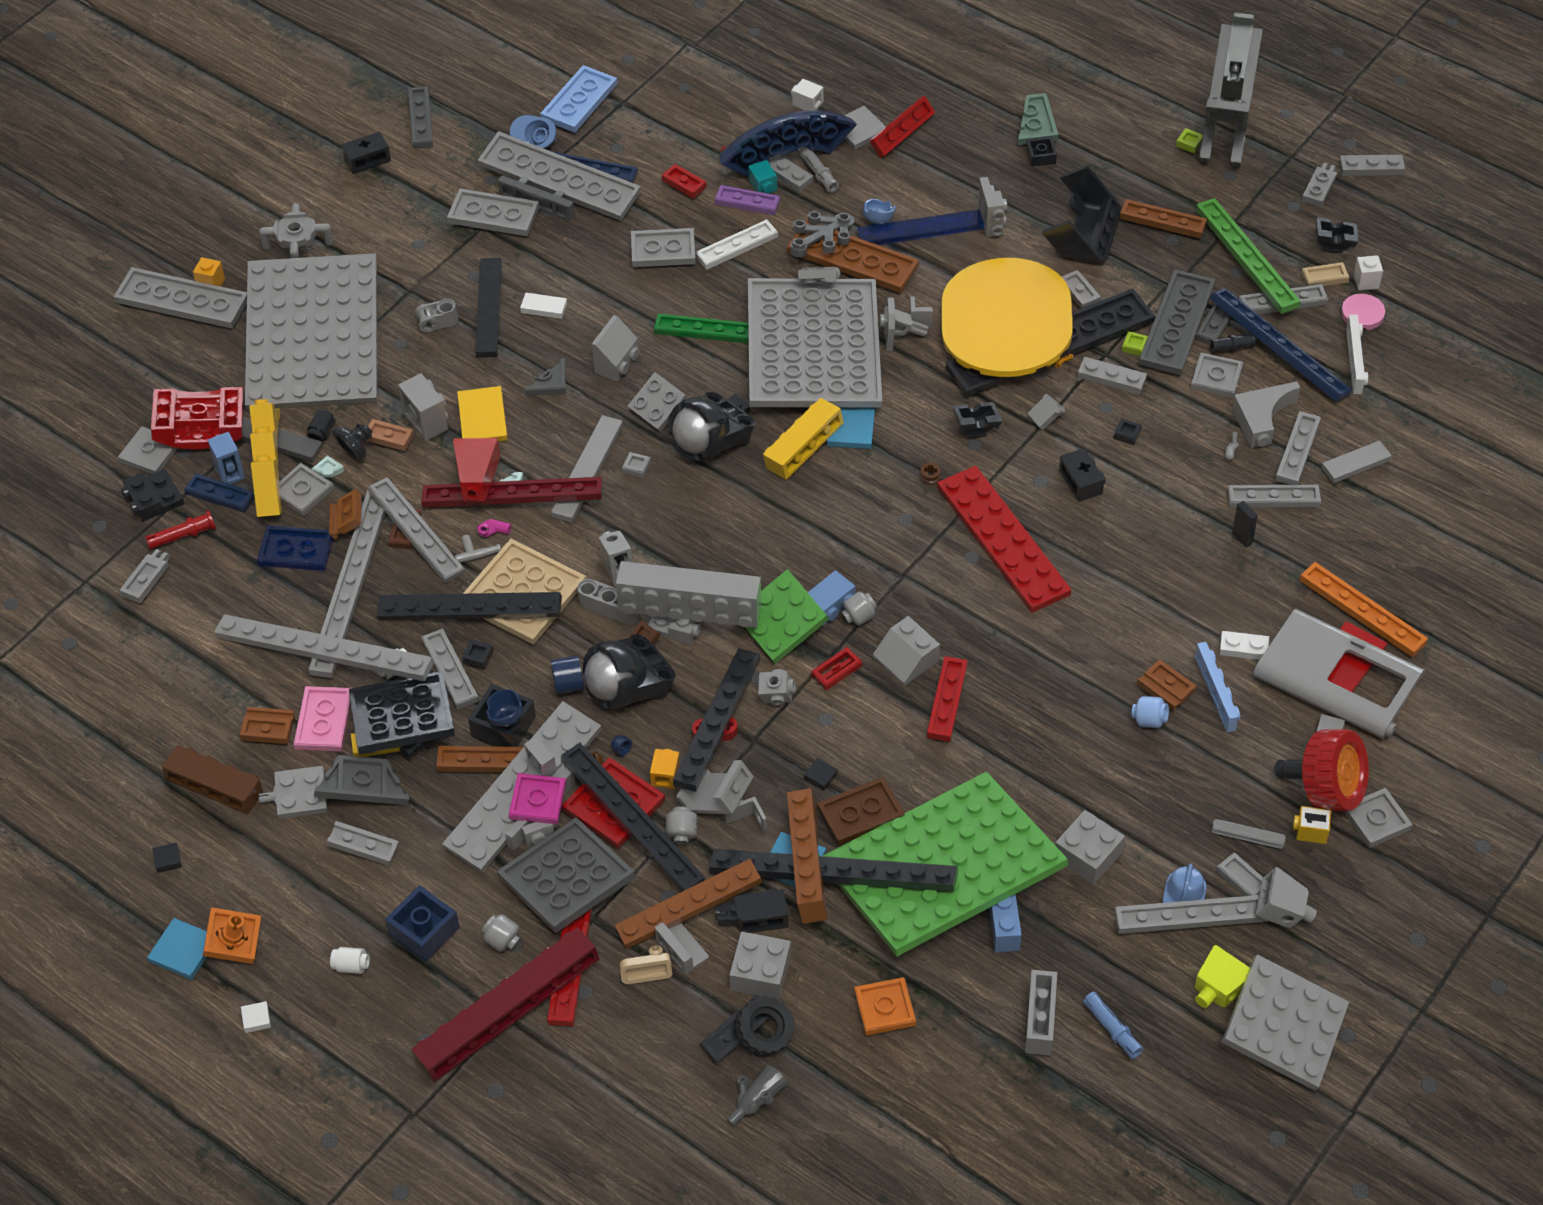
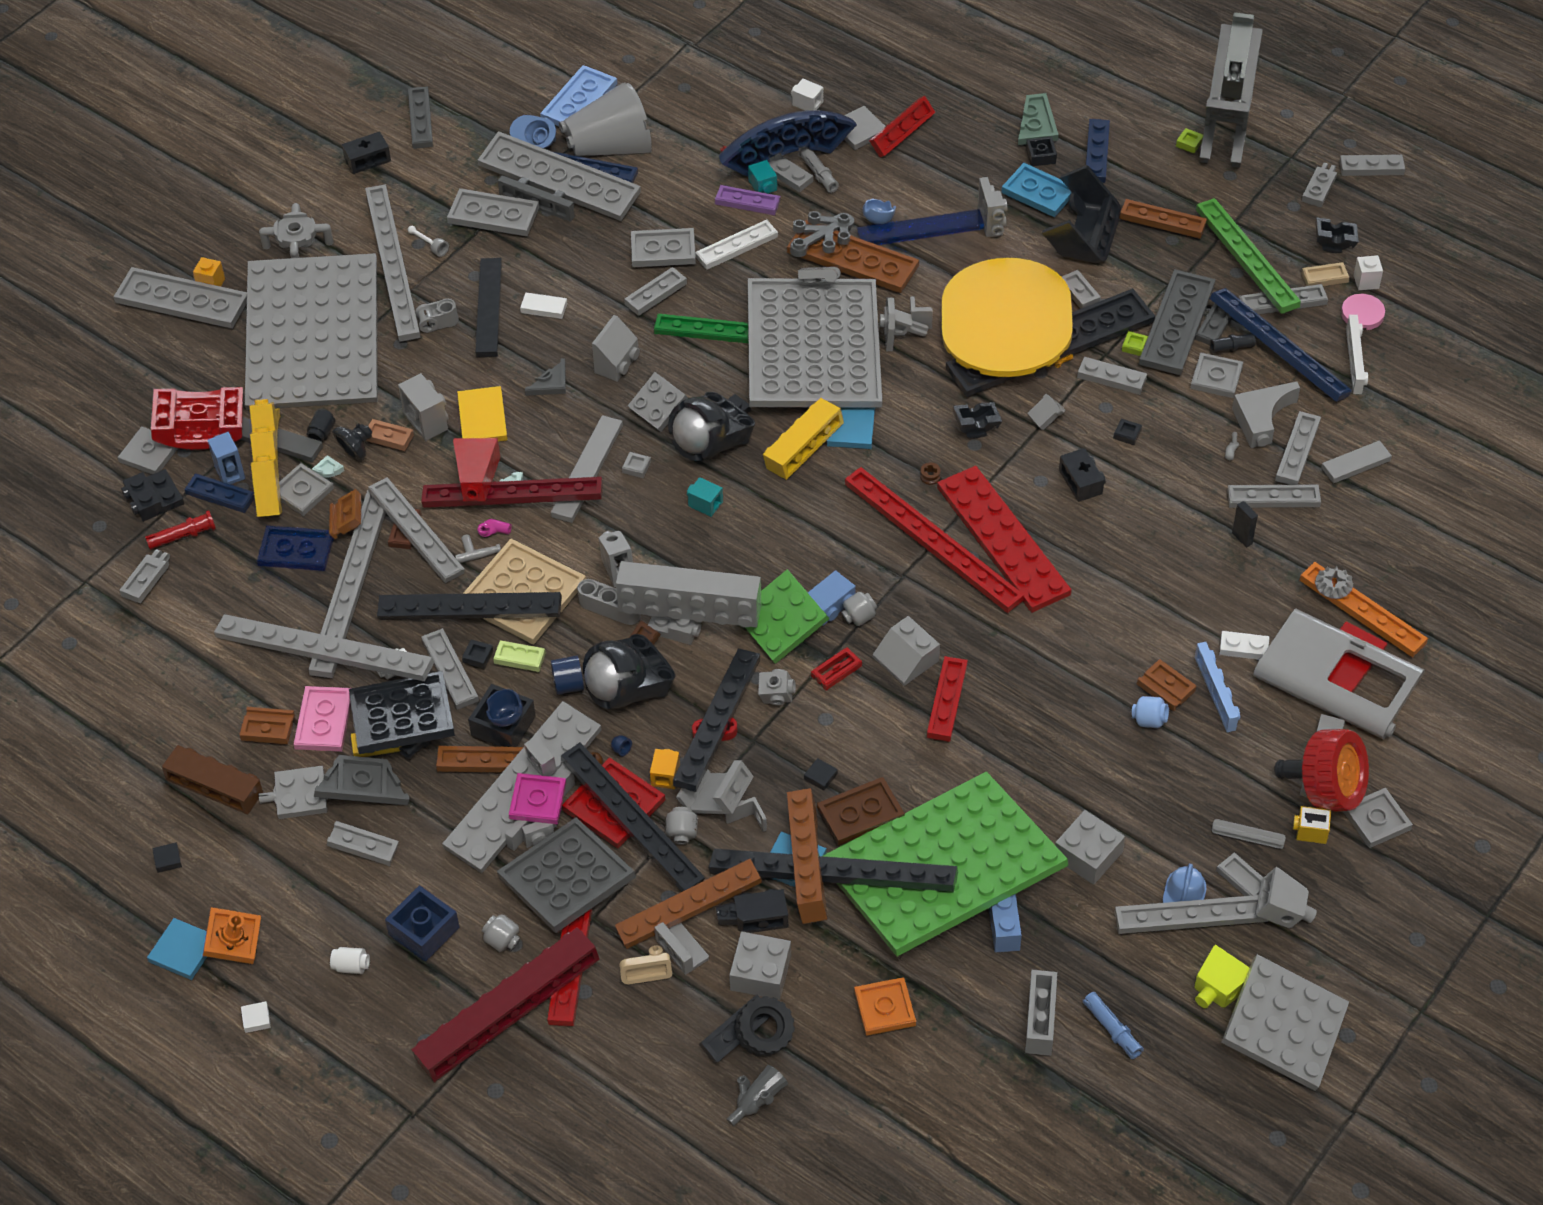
red plate [662,164,707,199] -> none
none -> light grey plate [365,184,420,342]
none -> light grey hinge [408,226,449,257]
none -> yellowish green plate [493,640,546,672]
none -> light grey cone [559,83,652,156]
none -> light grey plate [624,267,687,316]
none -> teal brick [687,477,723,517]
none -> red plate [845,467,1024,613]
none -> dark azure plate [1001,163,1072,217]
none -> dark blue plate [1086,119,1110,183]
none -> light grey gear [1315,566,1354,599]

